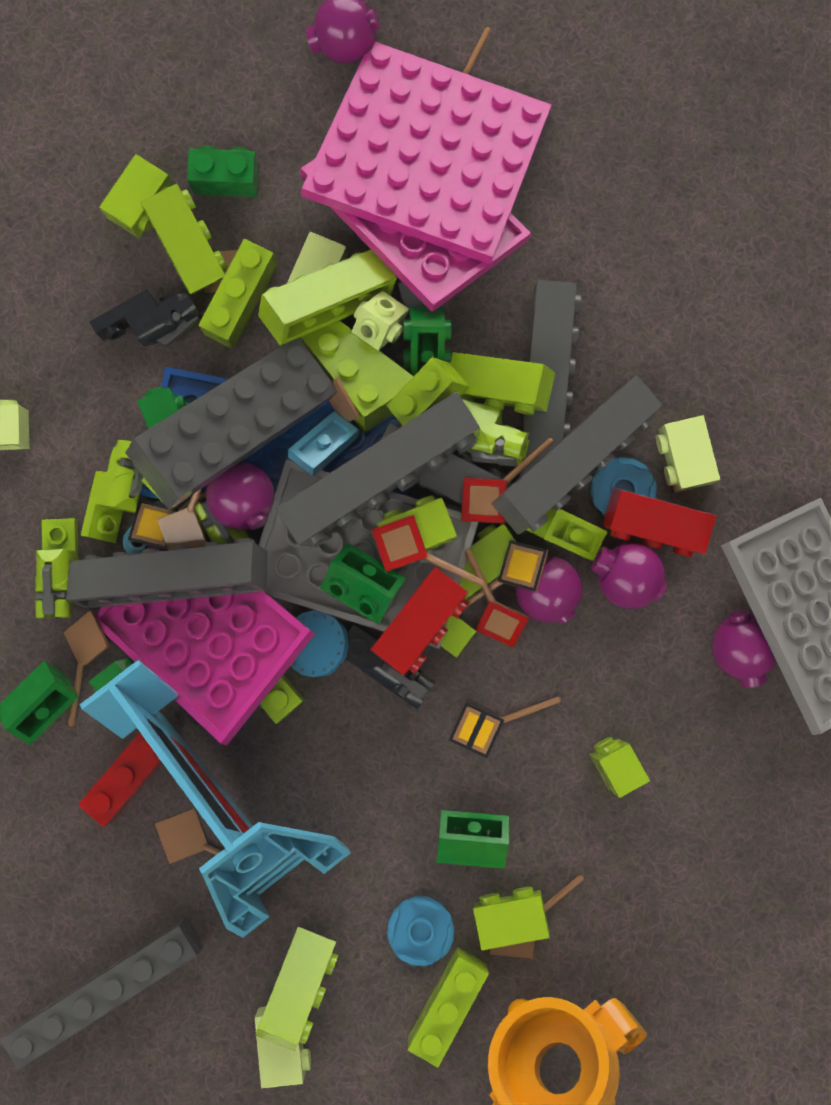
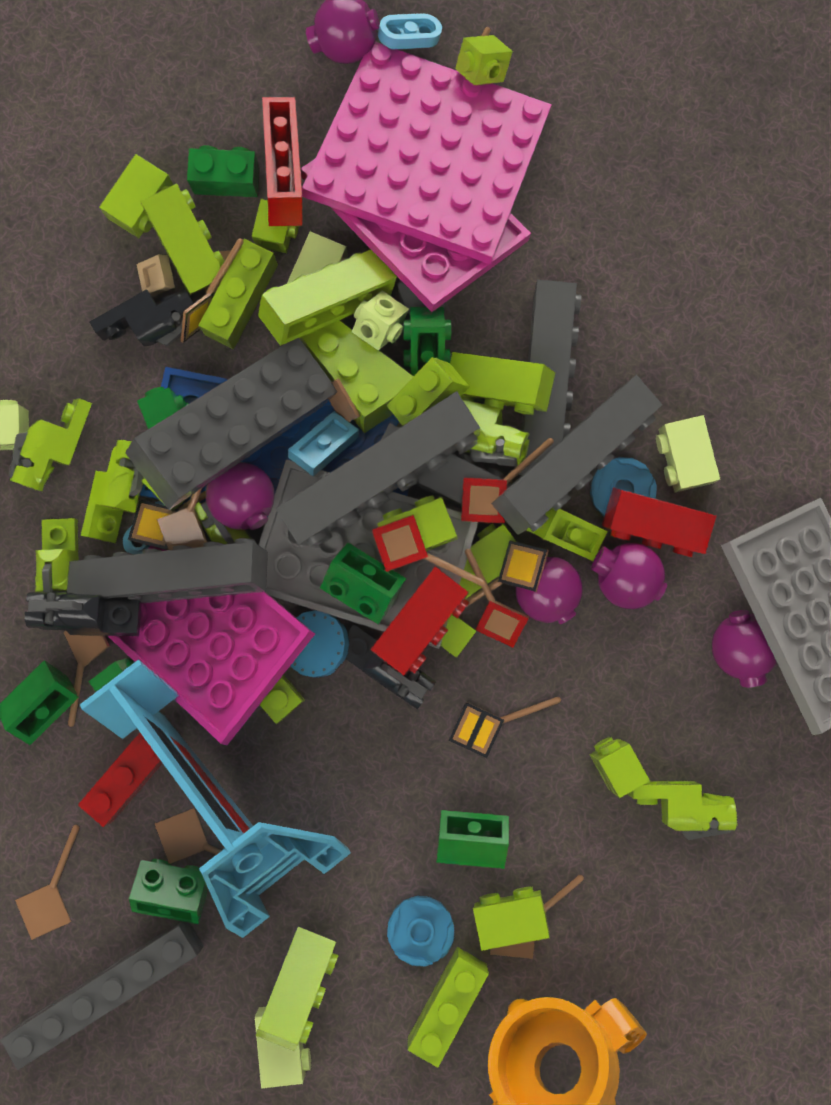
none -> lime plate [9,398,92,491]
none -> medium nougat piece [15,825,79,940]
none -> black plate [25,592,142,636]
none -> green brick [129,859,208,924]
none -> tan plate [136,254,175,296]
none -> medium nougat piece [181,238,244,343]
none -> lime brick [252,199,299,254]
none -> red brick [262,97,302,226]
none -> medium azure plate [378,14,442,49]
none -> lime brick [455,35,513,85]
none -> lime plate [628,781,737,840]

